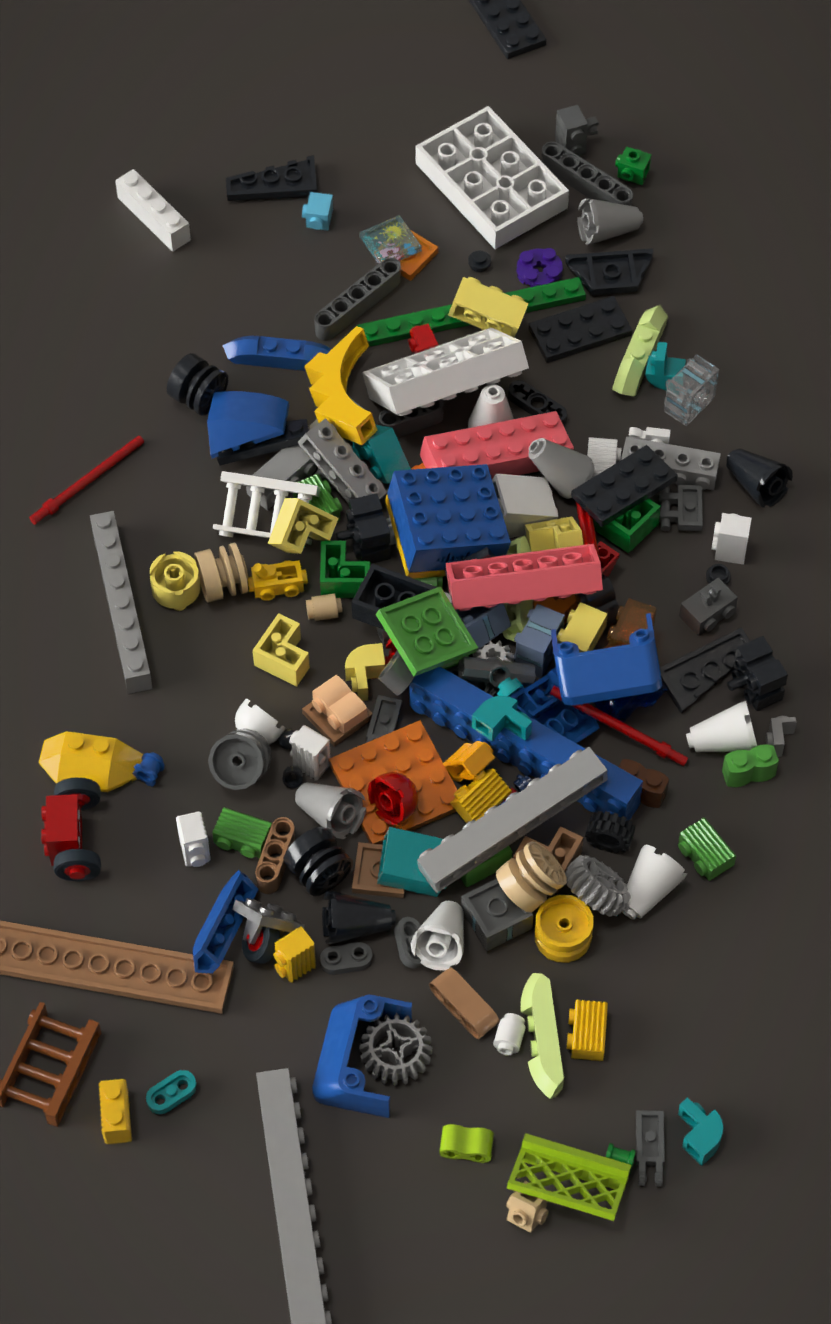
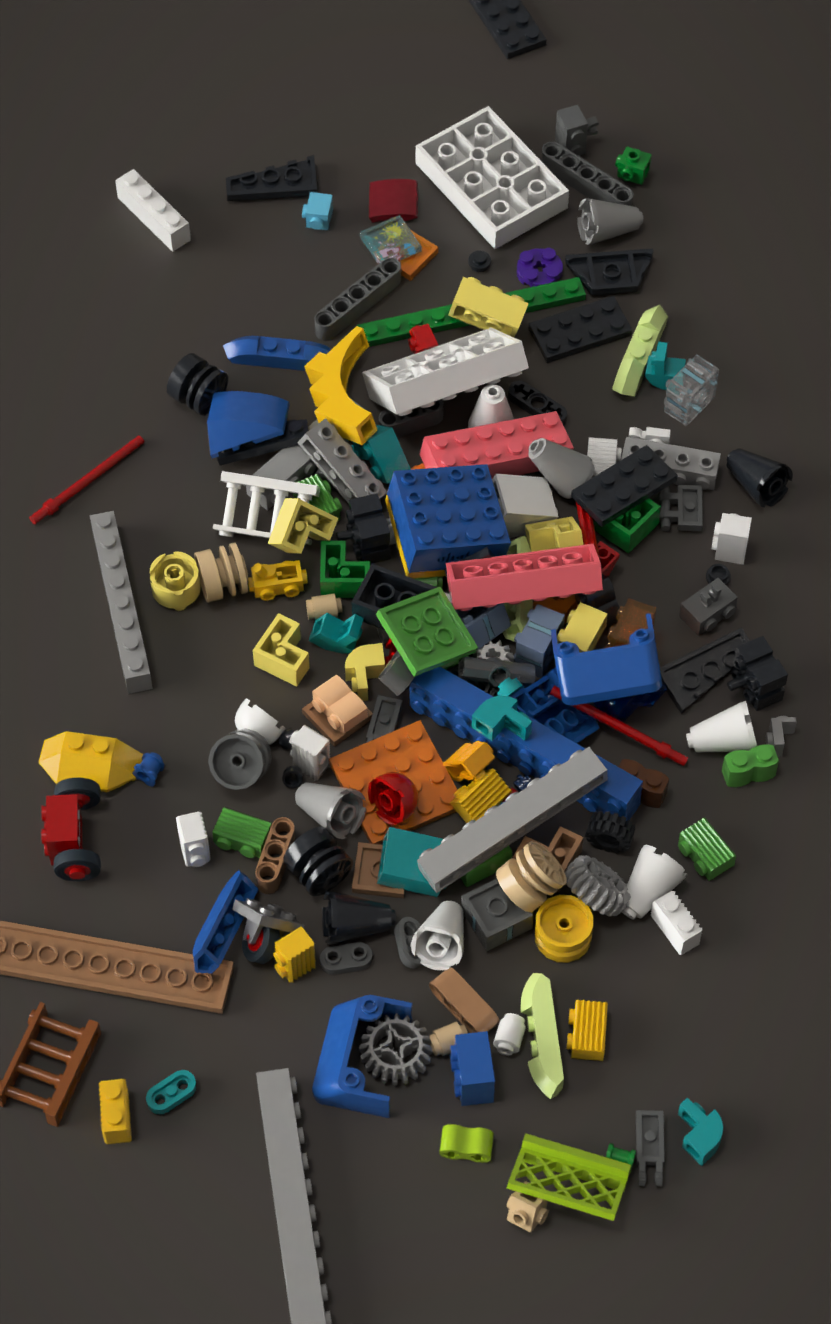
none -> teal brick [308,613,364,654]
none -> dark red slope [369,179,418,223]
none -> tan brick [429,1022,468,1056]
none -> blue brick [450,1031,495,1106]
none -> white brick [650,891,702,955]

